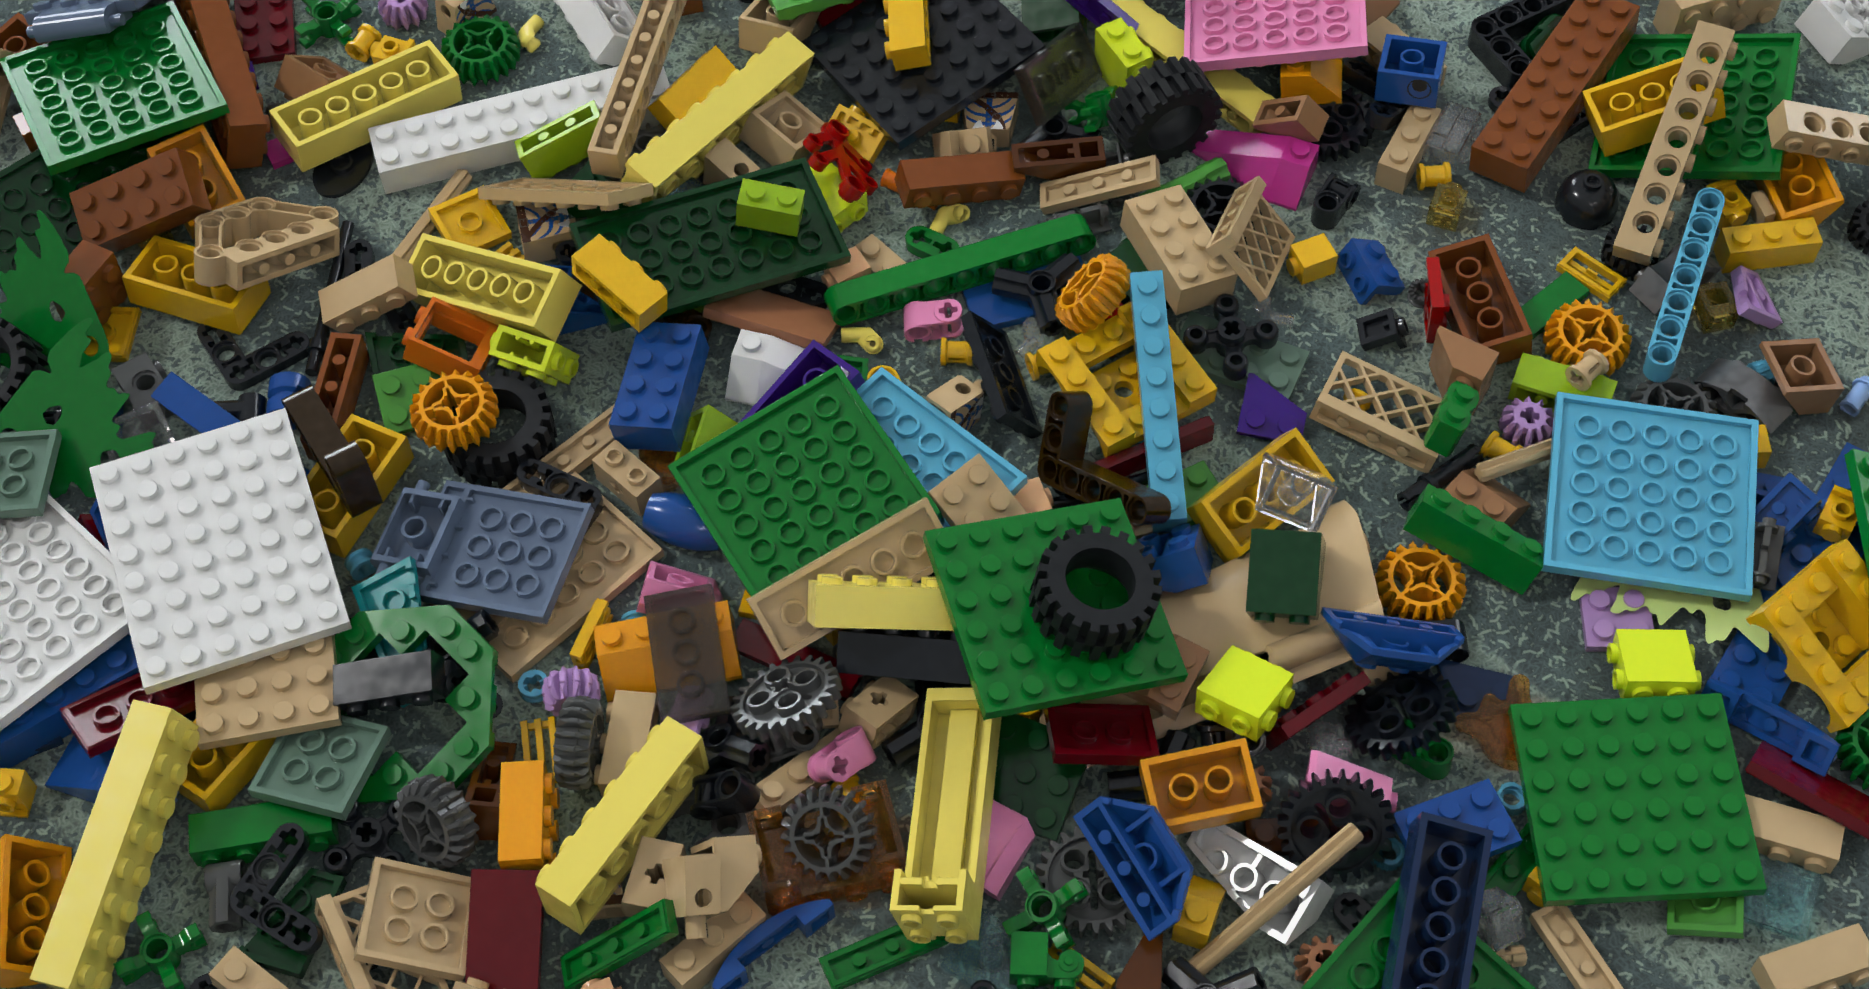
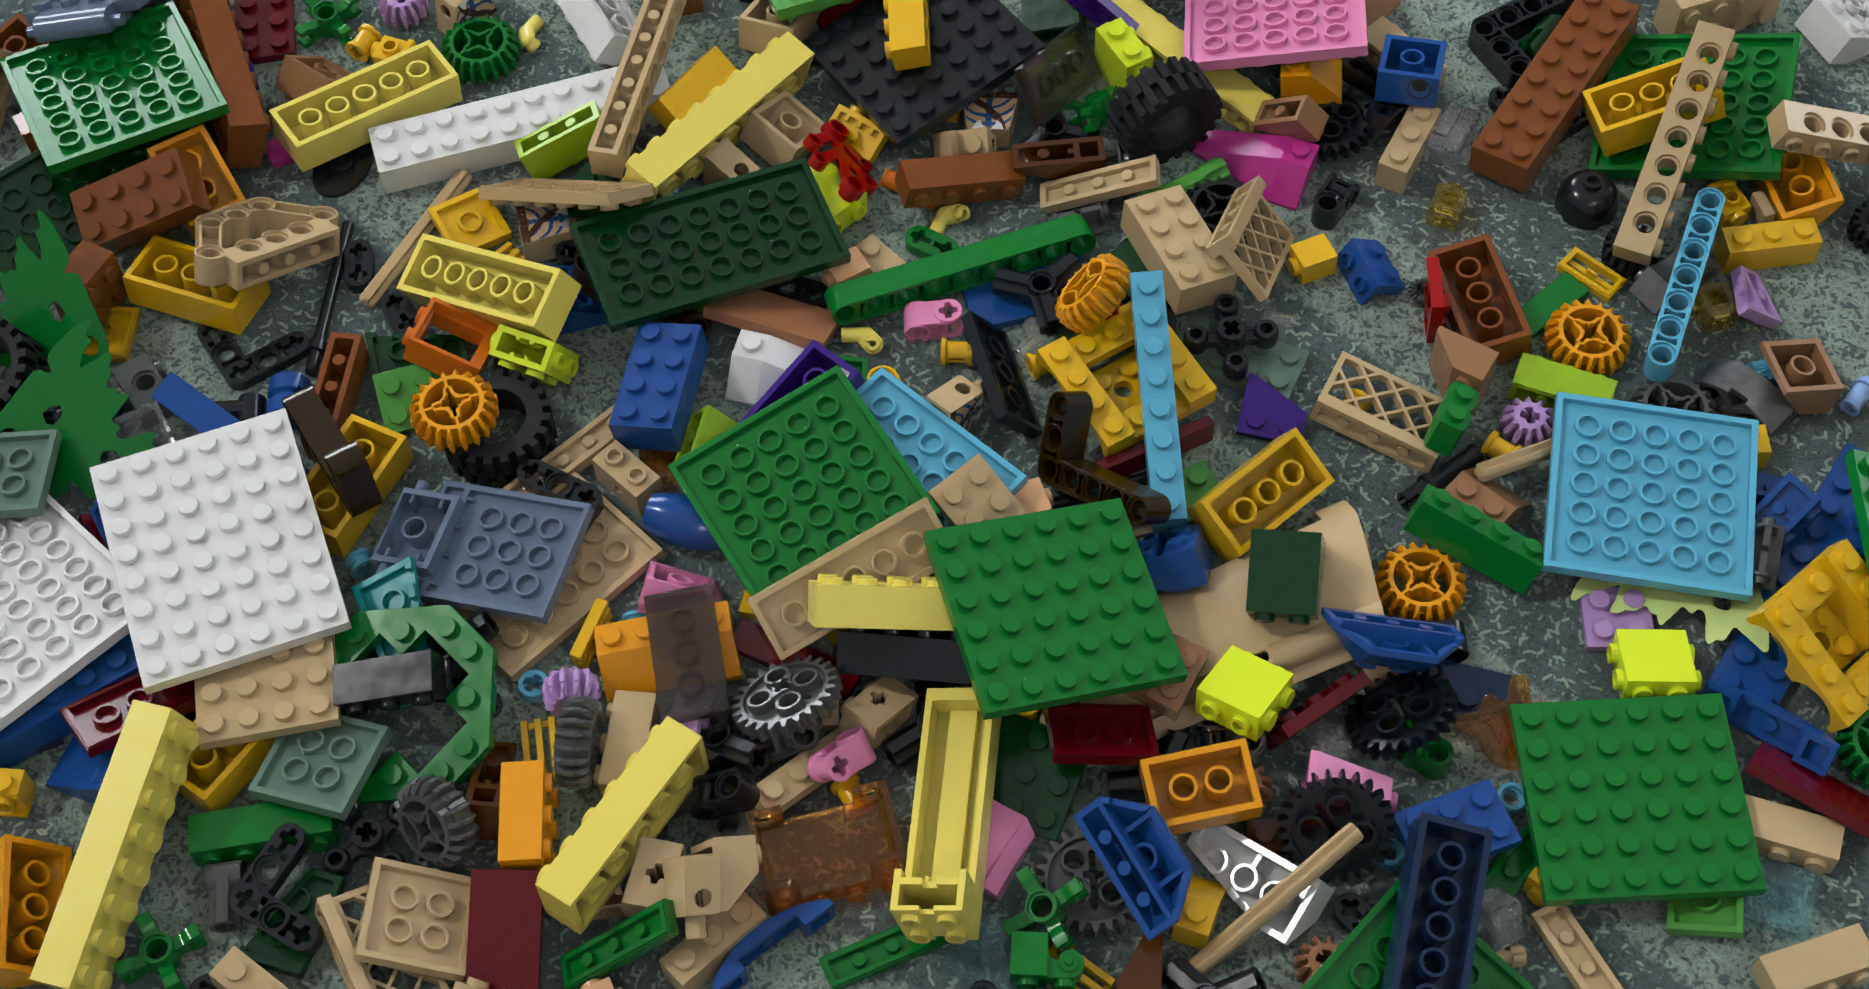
tan brick [318,254,418,333] -> none
yellow brick [571,233,668,333] -> none
lime brick [735,178,805,237] -> none
dark grey gear [780,783,878,882] -> none
black tyre [1029,525,1163,660] -> none
clear slope [1255,452,1338,532] -> none
black bracket [1356,307,1409,351] -> none
yellow bush [1416,162,1452,191] -> none
tan bush [1565,349,1609,391] -> none
yellow brick [1812,485,1857,543] -> none

